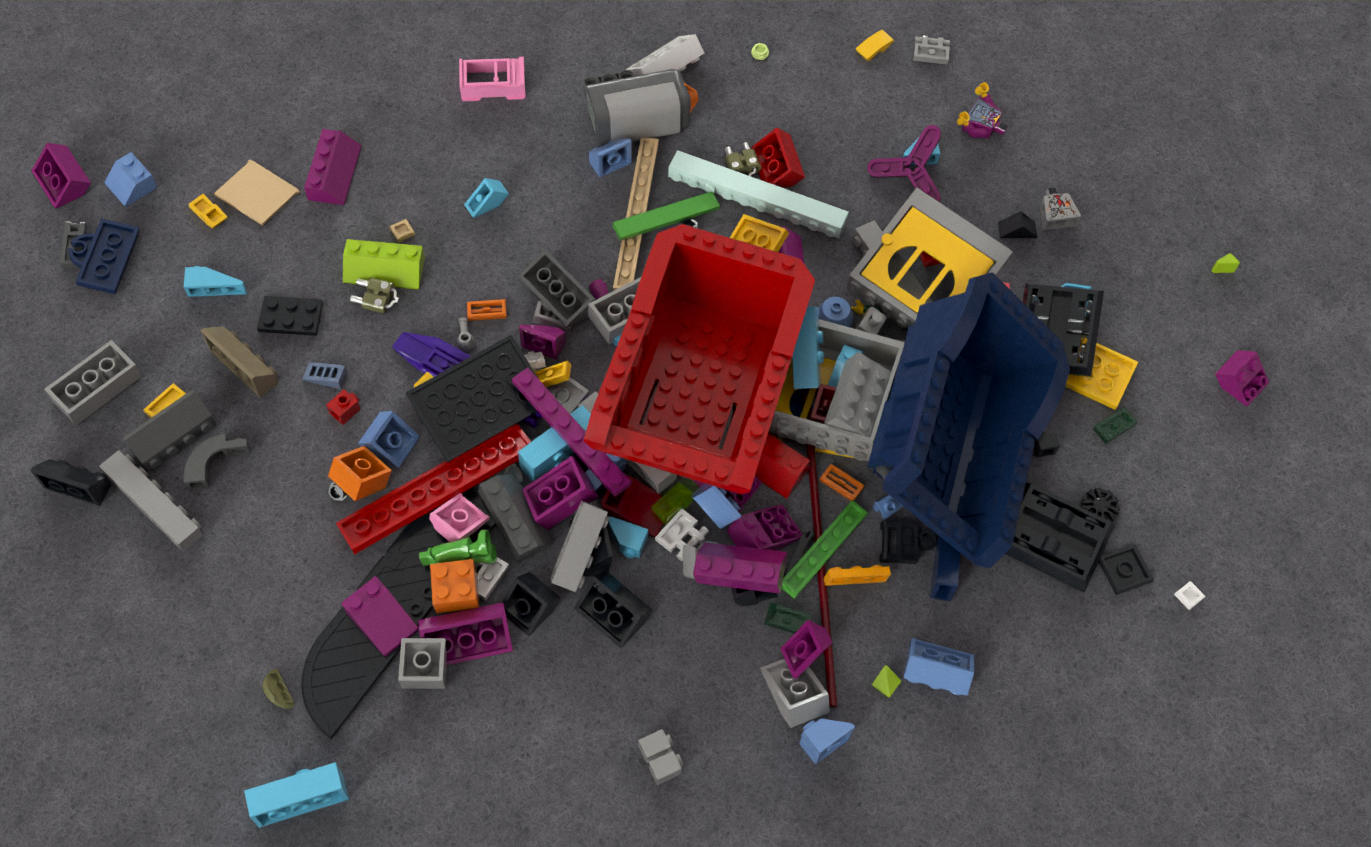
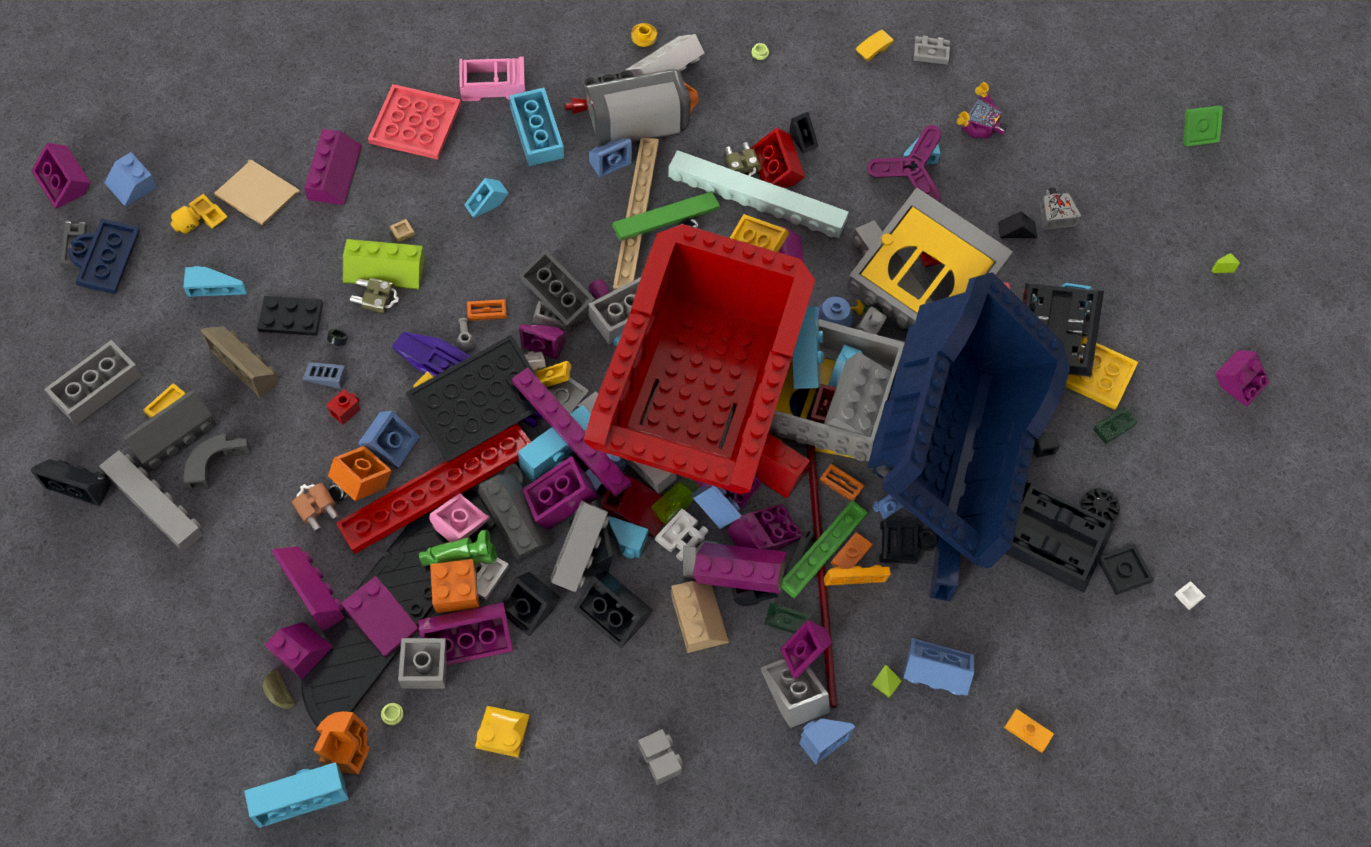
none -> yellow head [170,206,201,234]
none -> magenta slope [265,622,332,679]
none -> magenta slope [271,546,345,632]
none -> nougat piece [292,483,339,532]
none -> orange brick [313,711,370,775]
none -> black tile [327,329,348,346]
none -> coral plate [368,84,461,160]
none -> yellowish green plate [381,703,404,725]
none -> yellow slope [475,706,530,758]
none -> medium azure brick [509,88,564,166]
none -> red piece [564,98,588,114]
none -> yellow plate [631,23,657,47]
none -> tan slope [671,581,729,653]
none -> black slope [789,112,819,153]
none -> orange plate [831,532,873,569]
none -> light orange plate [1004,709,1054,753]
none -> bright green tile [1183,105,1223,146]

